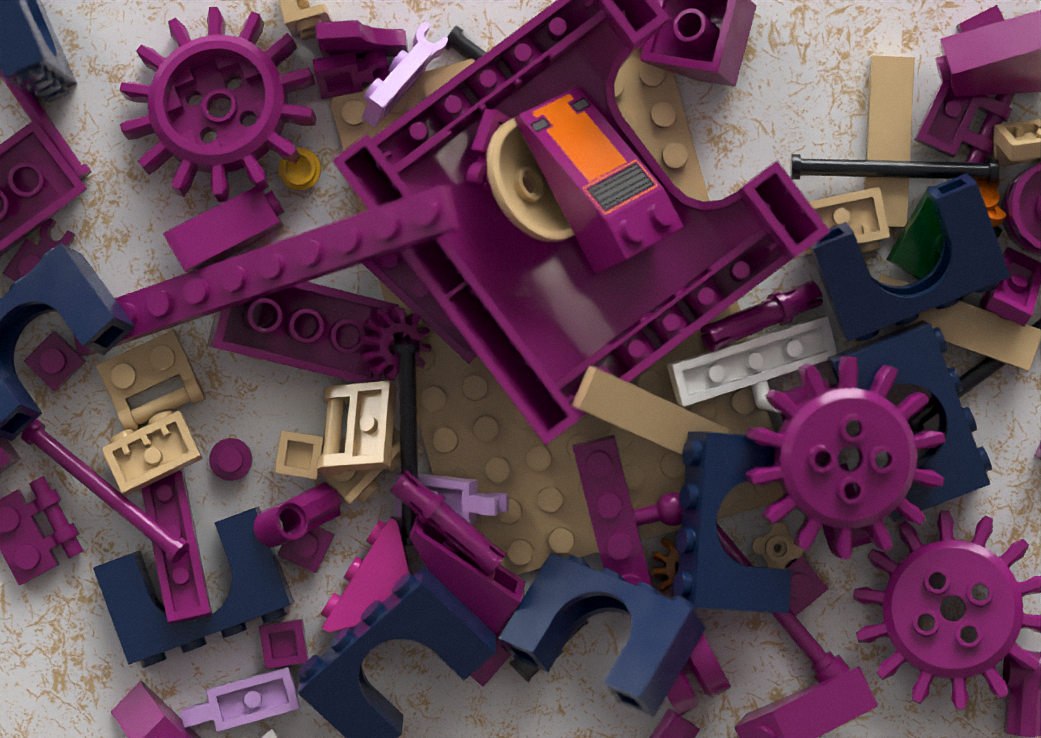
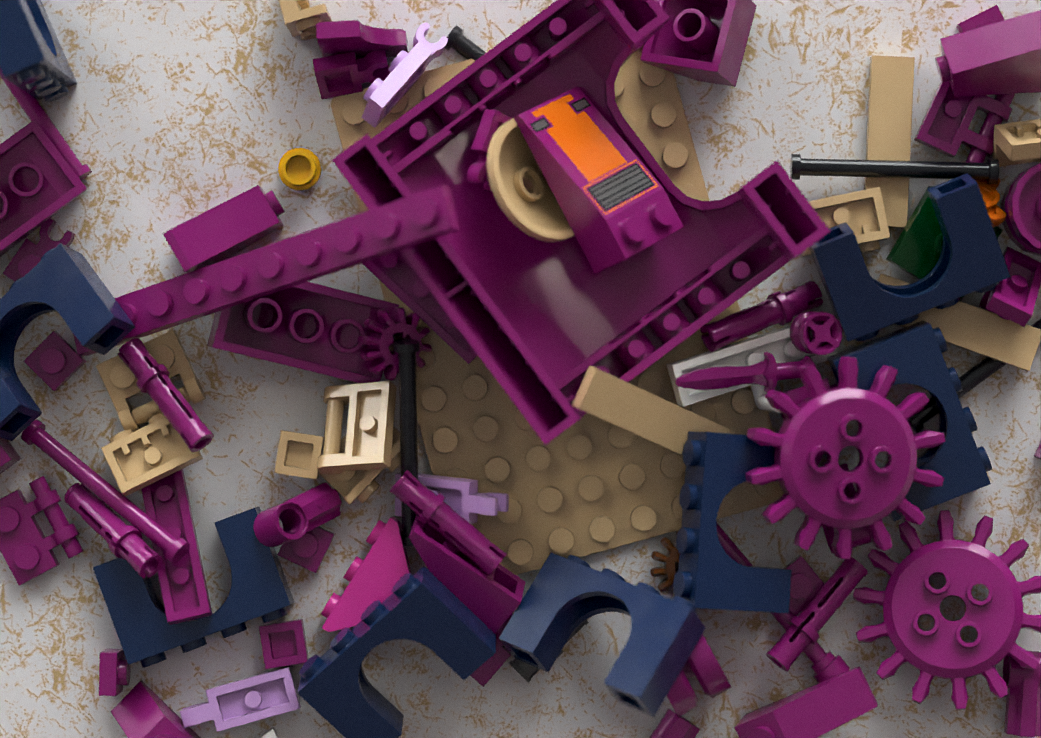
magenta gear [119,7,317,202] -> none
magenta plate [209,438,253,481] -> none
magenta plate [573,435,683,587] -> none
tan plate [752,522,803,569] -> none
none -> magenta pin [64,482,163,578]
none -> magenta plate [99,649,131,696]
none -> magenta pin [117,338,214,452]
none -> magenta sword [676,351,817,393]
none -> magenta pin [766,557,868,672]
none -> magenta wheel [790,311,843,355]

